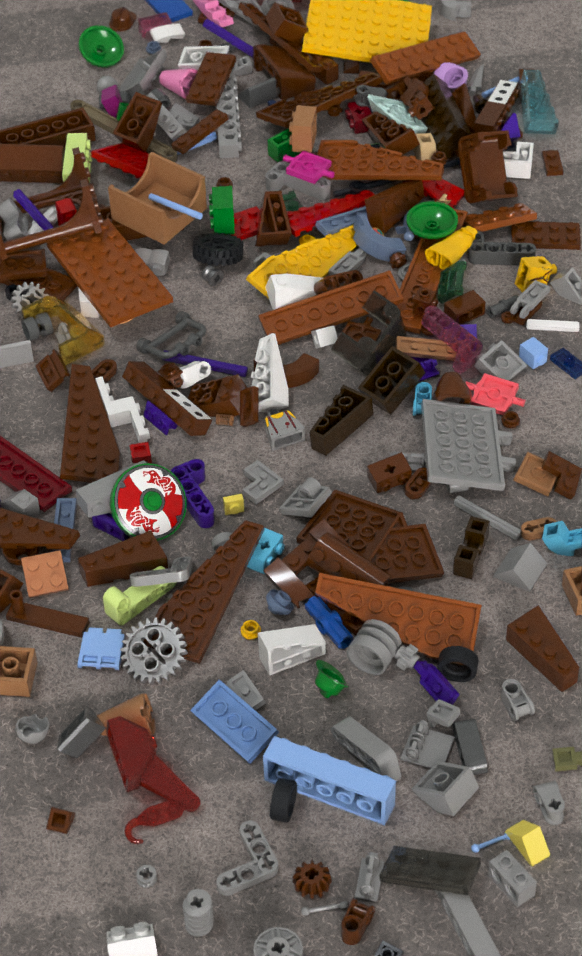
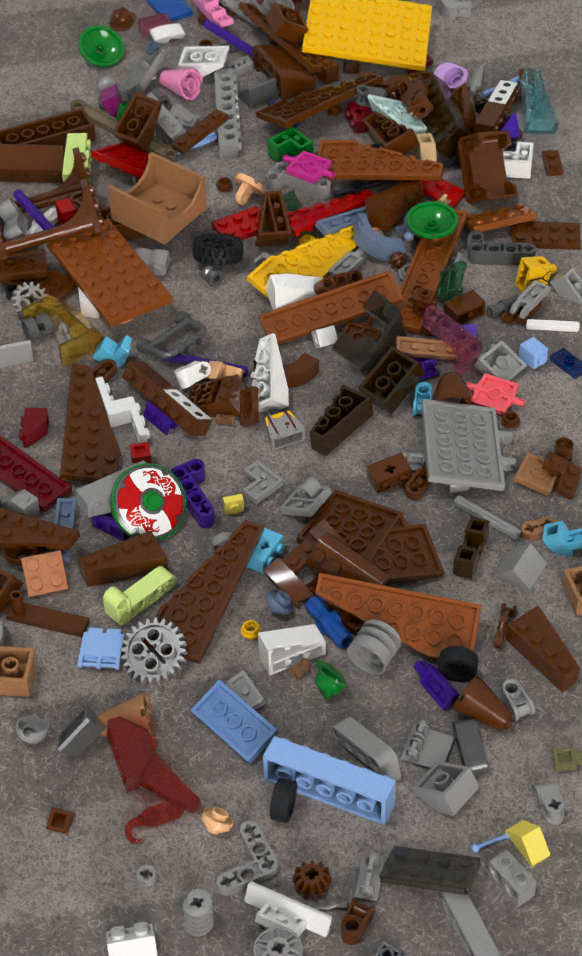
reddish brown plate [35,349,70,392] -> none
light grey beam [130,556,193,587] -> none
light blue bar [148,193,203,220] -> none
reddish brown hinge [157,362,183,388] -> none
reddish brown plate [186,52,236,106] -> none
green brick [209,186,235,235] -> none
medium nougat brick [289,105,317,153] -> none
dark orange plate [370,31,481,85] -> none
light grey gear [394,644,420,670] -> none
yellow piece [425,226,478,272] -> none
light grey bracket [426,699,461,728] -> none
reddish brown plate [431,151,447,164] -> none
none -> dark red slope [19,408,49,448]
none -> medium azure brick [92,335,132,367]
none -> light nougat plate [201,807,234,834]
none -> light nougat slope [205,361,244,380]
none -> light nougat tile [234,173,265,206]
none -> white bracket [245,881,332,937]
none -> medium nougat piece [290,659,311,679]
none -> reddish brown cone [453,675,514,732]
none -> reddish brown piece [493,603,517,649]
none -> reddish brown wheel [554,437,574,462]

